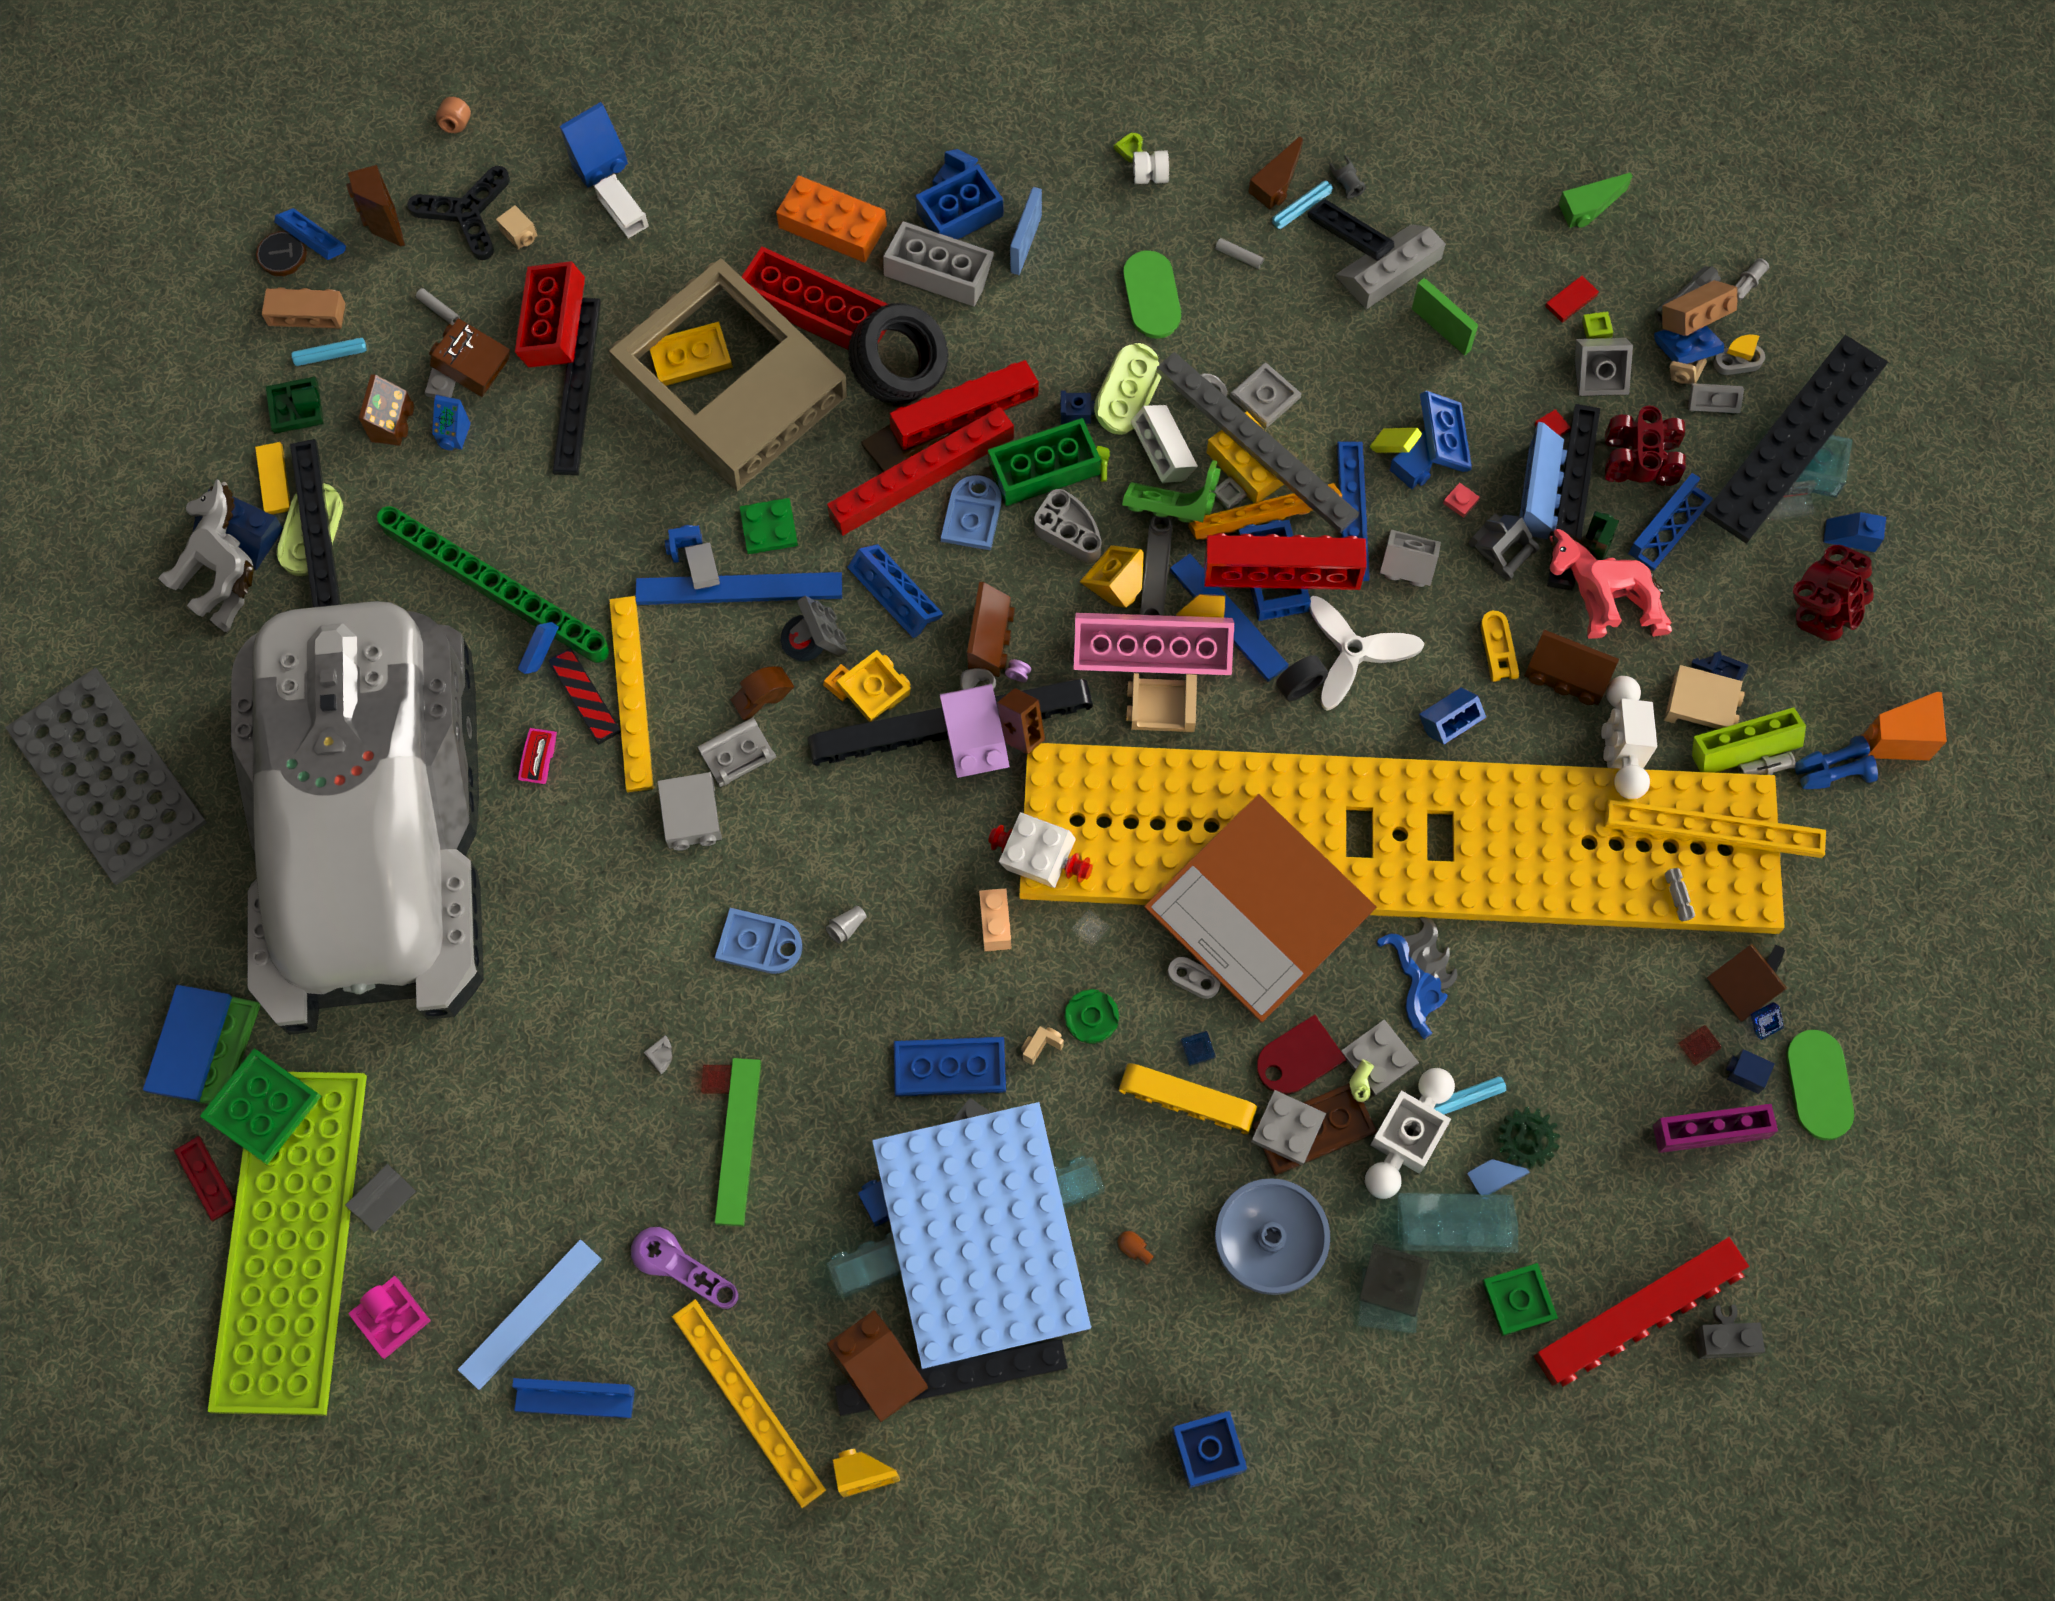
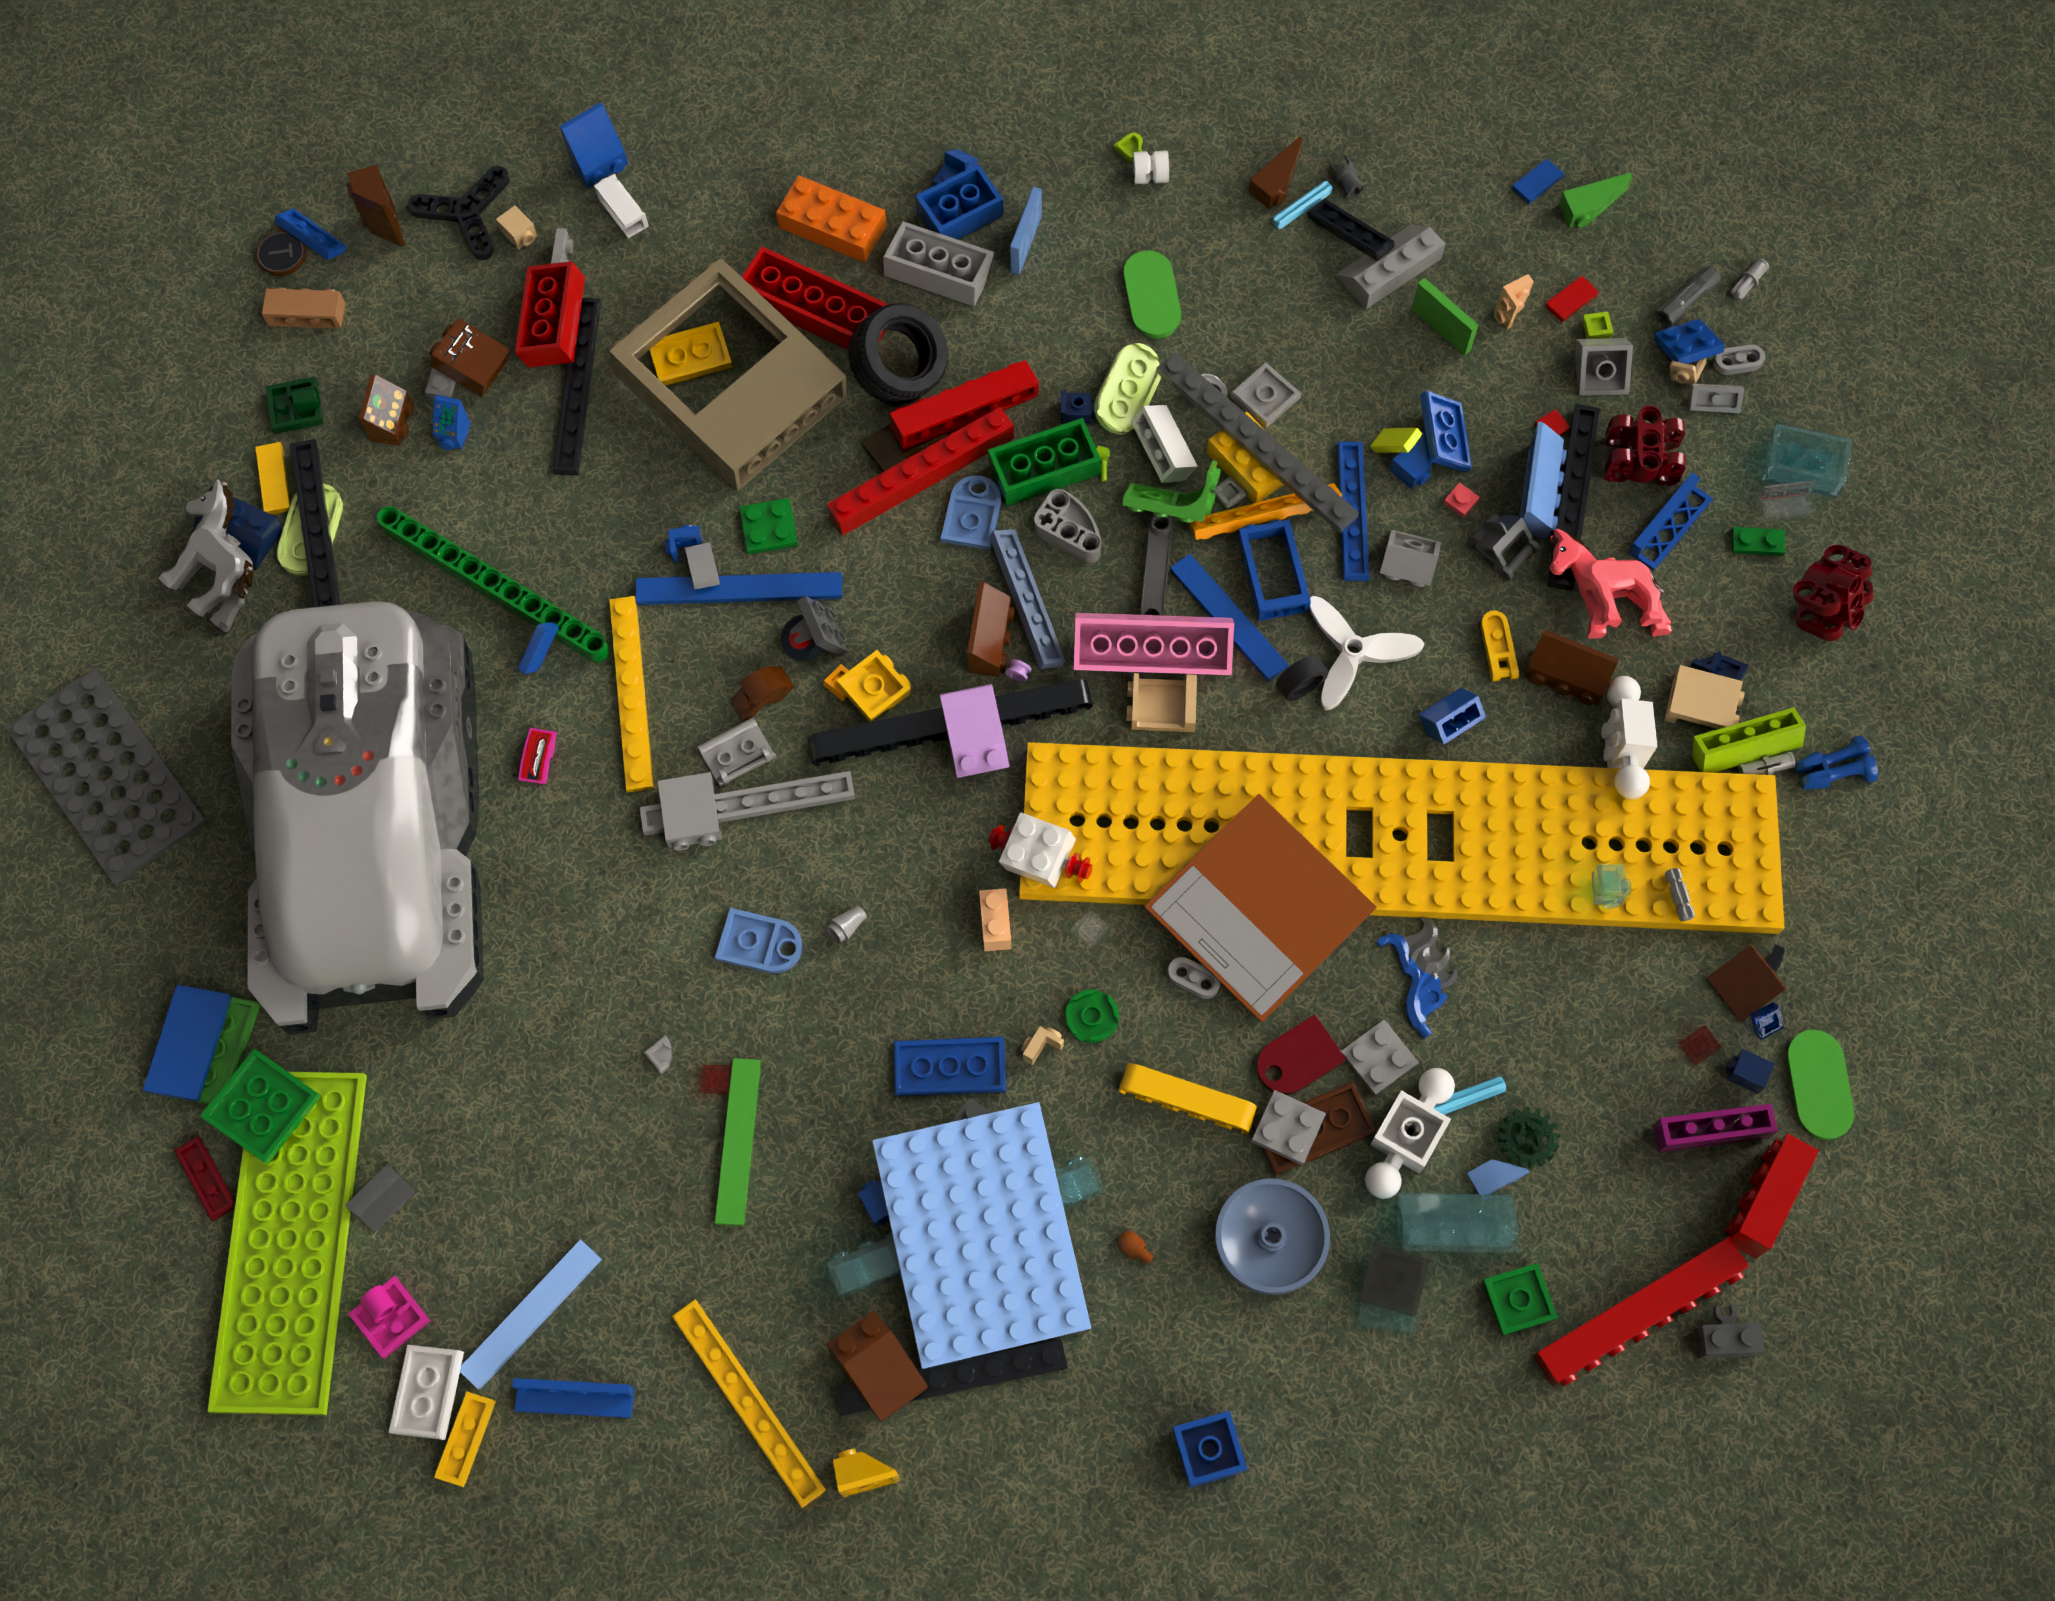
medium azure axle [292,338,366,366] -> none
light grey piece [416,288,460,325] -> none
nougat head [436,97,471,133] -> none
tile [548,648,621,745] -> none
medium lavender beam [631,1227,738,1309] -> none
blue fence [847,544,944,638] -> none
light grey piece [960,668,996,690] -> none
reddish brown brick [997,688,1045,754] -> none
yellow slope [1080,545,1144,608] -> none
yellow slope [1176,594,1225,618] -> none
clear blue tile [1181,1031,1216,1066] -> none
red brick [1204,533,1366,590] -> none
light grey piece [1215,238,1264,269] -> none
yellowish green arm [1349,1059,1374,1102] -> none
dark green bracket [1586,511,1619,560] -> none
yellow tile [1604,799,1826,858] -> none
medium nougat brick [1662,280,1738,336] -> none
black plate [1703,335,1888,544] -> none
yellow tile [1727,335,1759,361] -> none
blue slope [1823,512,1886,552] -> none
orange slope [1861,692,1947,761] -> none
none -> white tile [388,1345,464,1440]
none -> yellow plate [434,1392,496,1487]
none -> light grey plate [551,228,573,264]
none -> light grey plate [640,771,855,835]
none -> sand blue plate [989,529,1066,669]
none -> light nougat bracket [1494,274,1534,329]
none -> blue tile [1512,159,1564,205]
none -> clear light blue brick [1591,864,1631,908]
none -> red brick [1724,1133,1819,1259]
none -> green plate [1731,527,1786,556]

